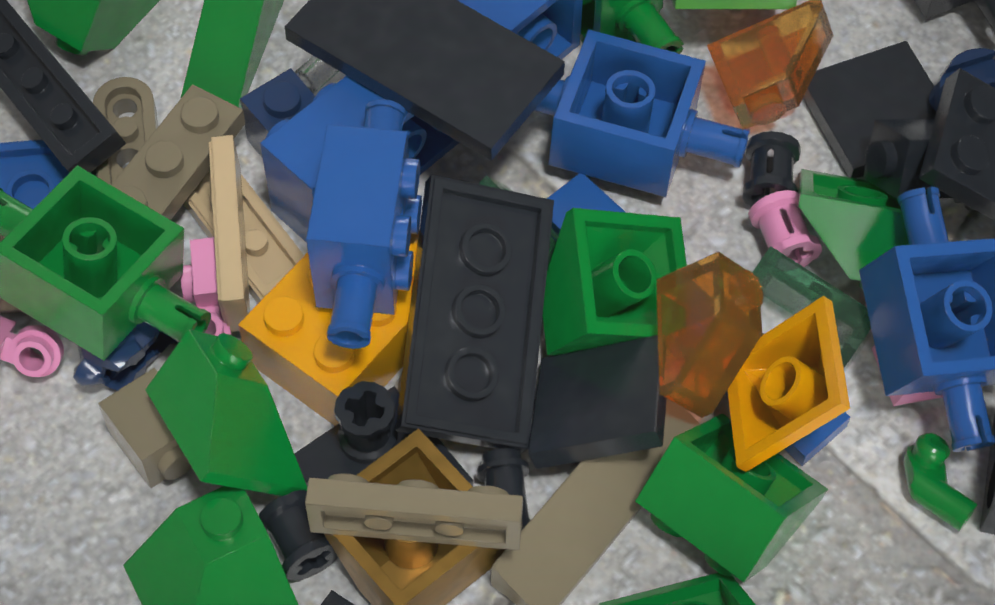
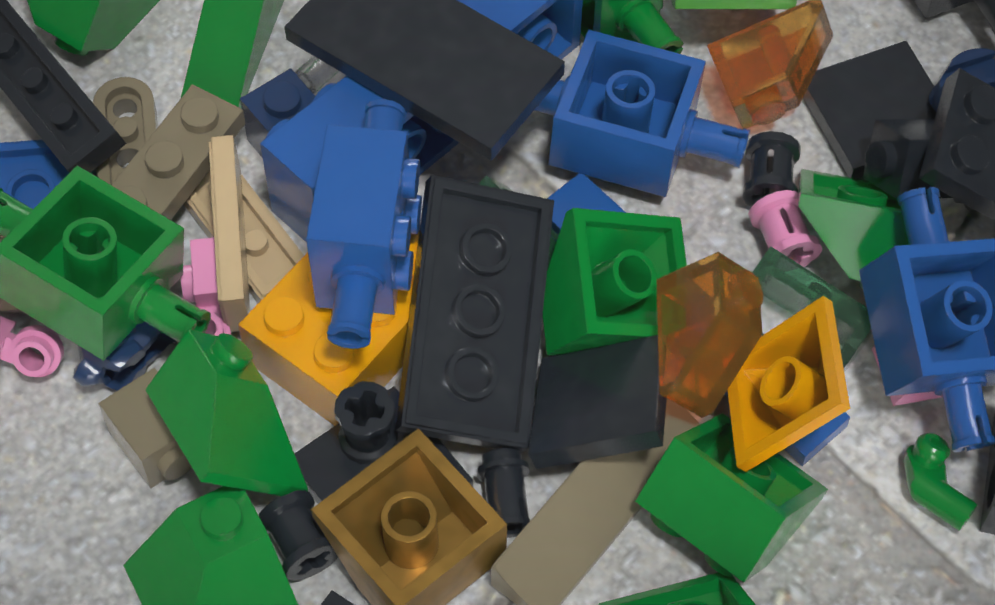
dark tan plate [305,473,523,550] -> none

